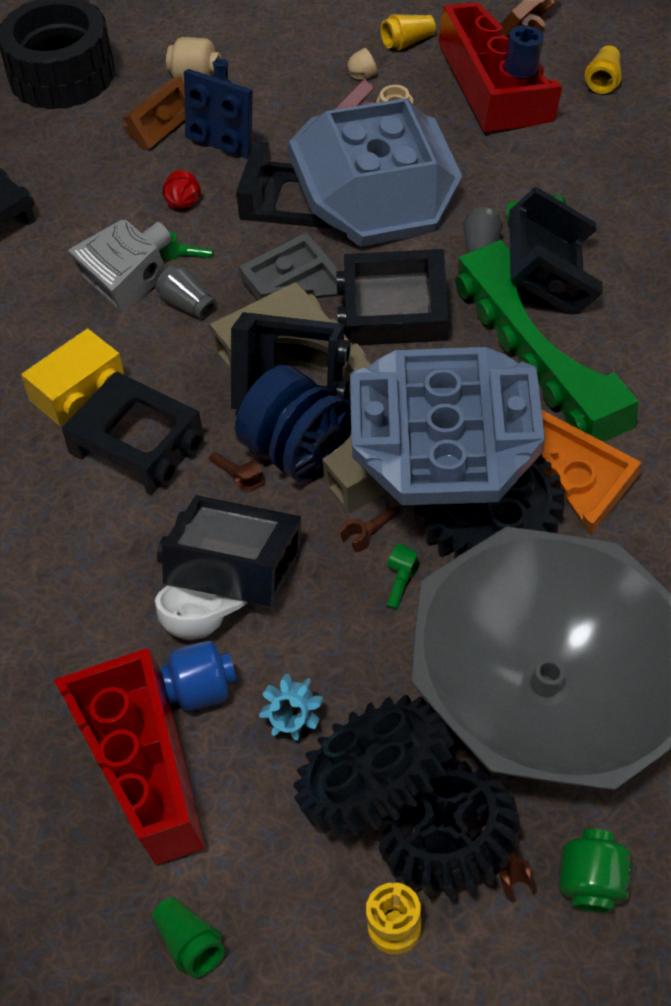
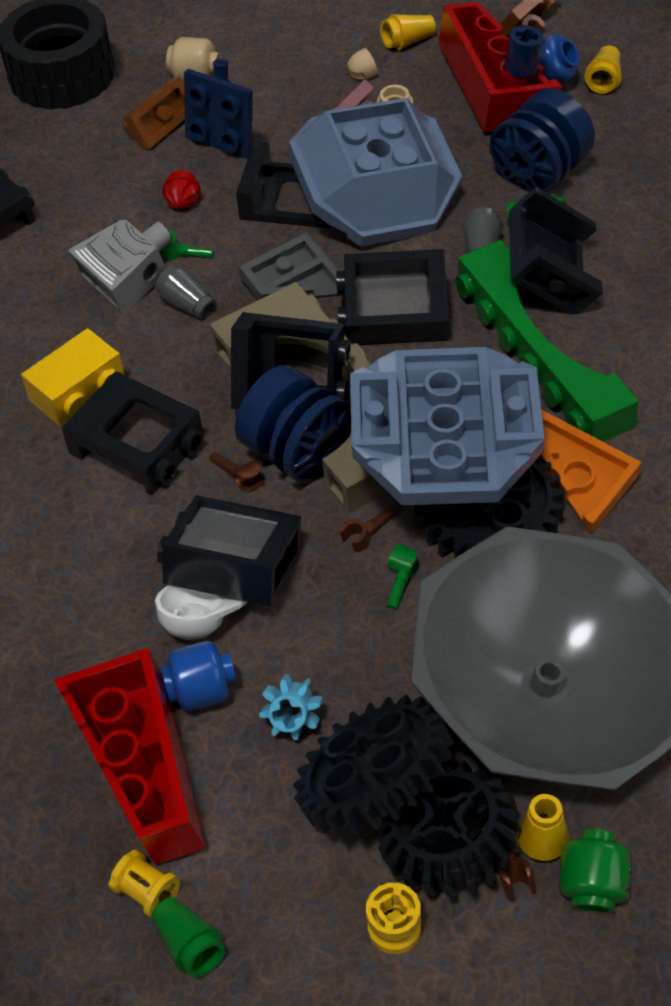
none -> yellow bush [108,849,180,919]
none -> dark blue wheel [490,88,595,192]
none -> yellow cone [517,794,570,861]
none -> blue head [539,34,579,84]

